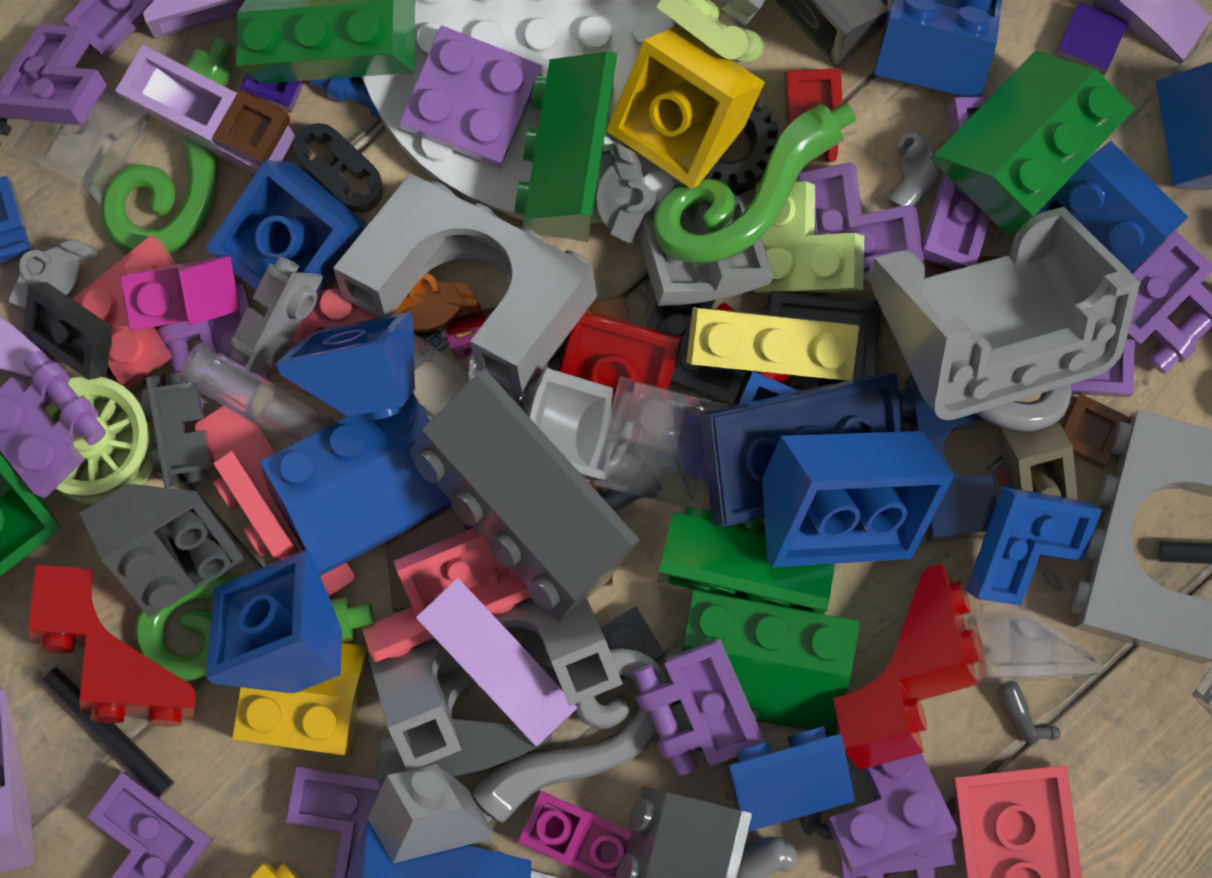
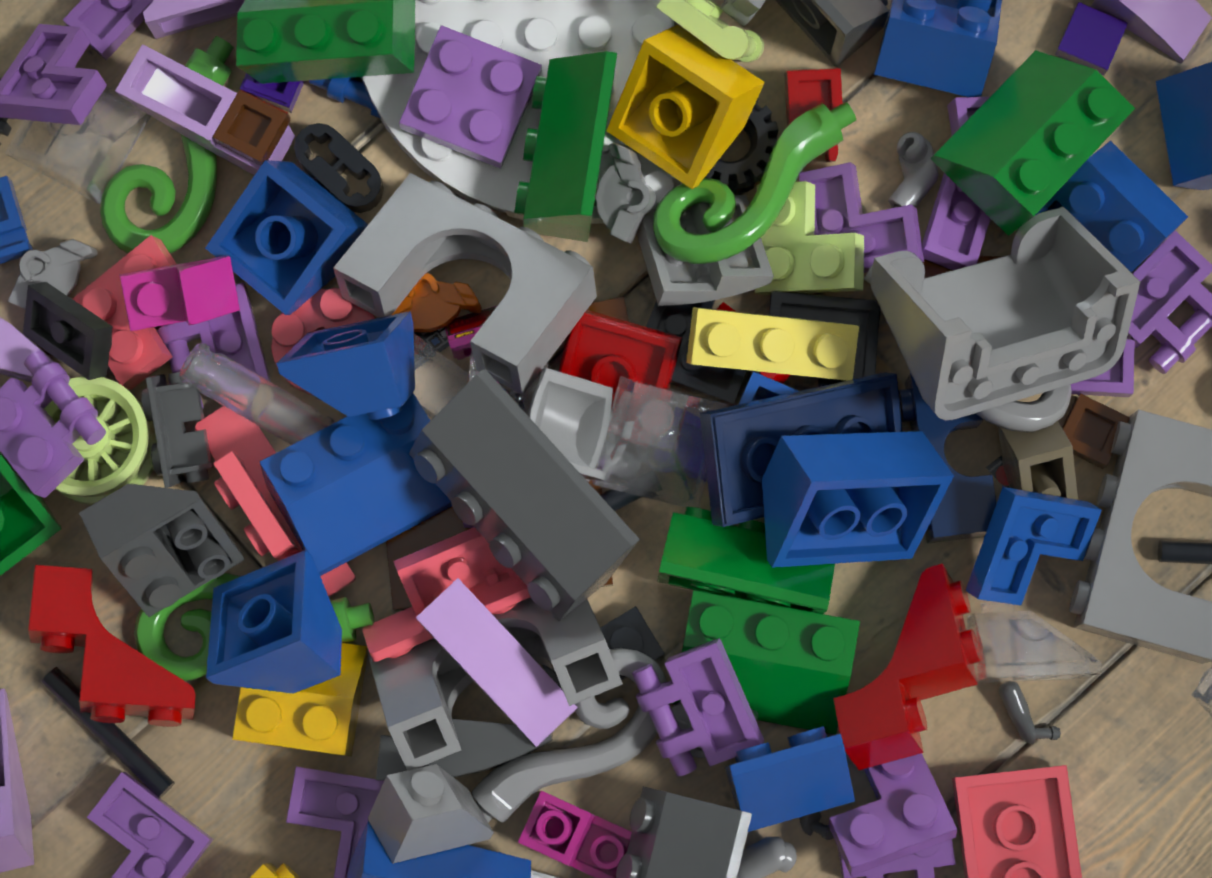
light grey hinge [230,257,323,373] -> none

